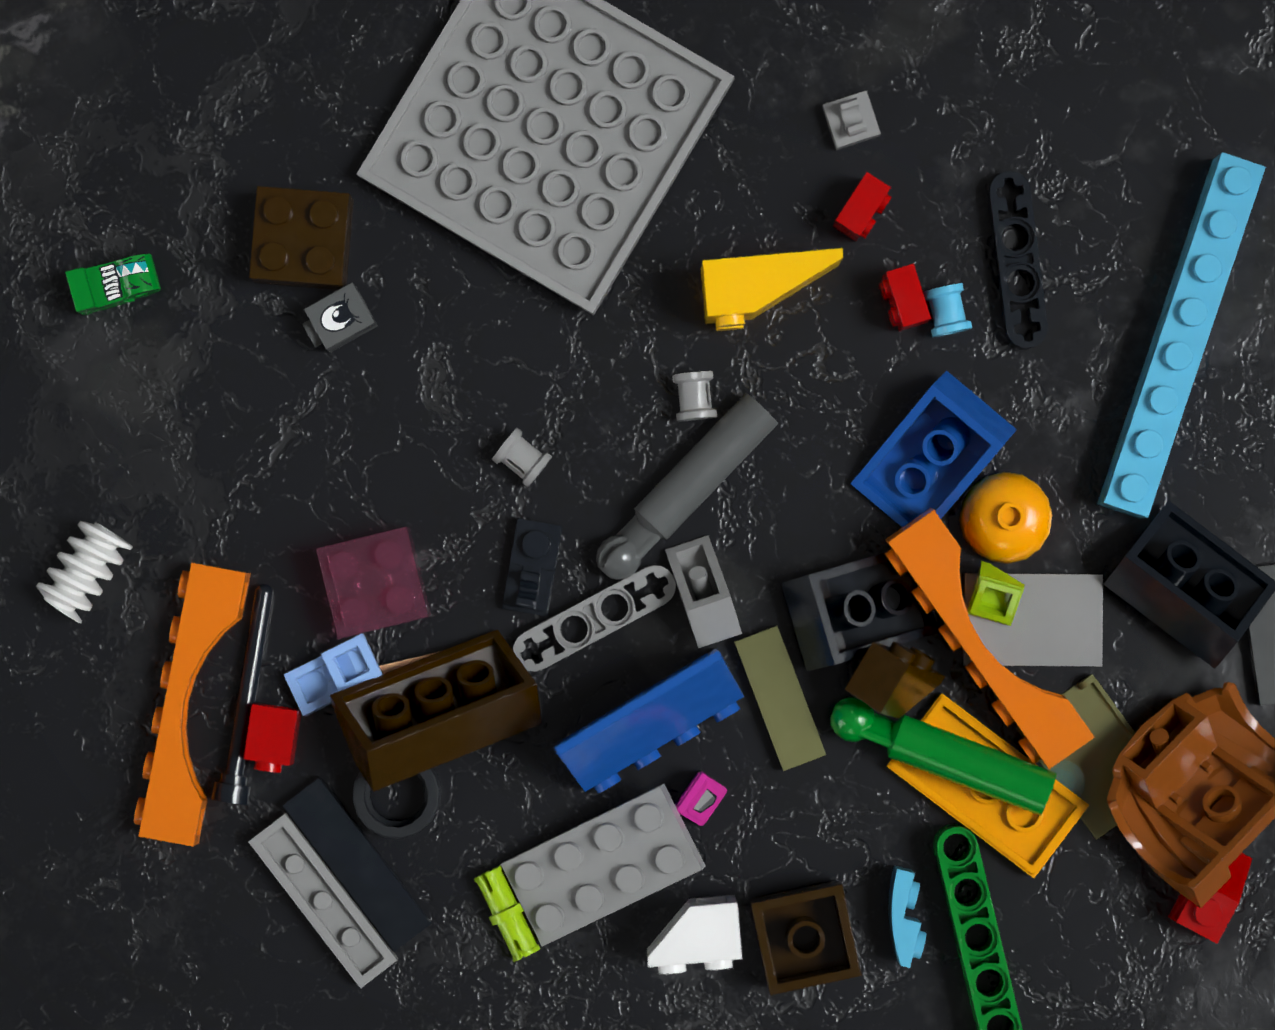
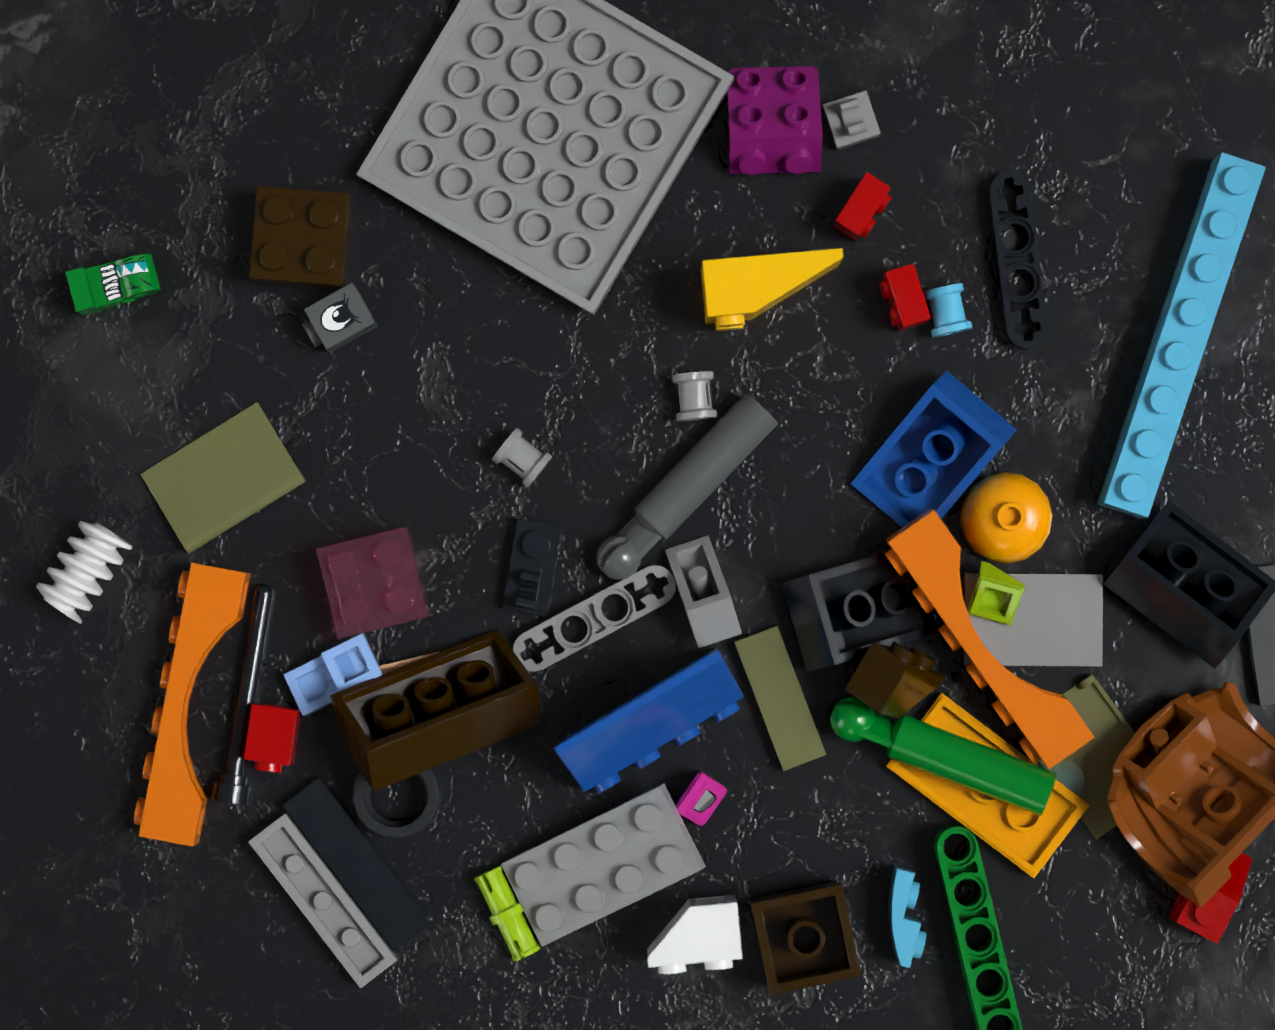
none -> olive piece [141,402,306,554]
none -> magenta bracket [727,66,823,175]

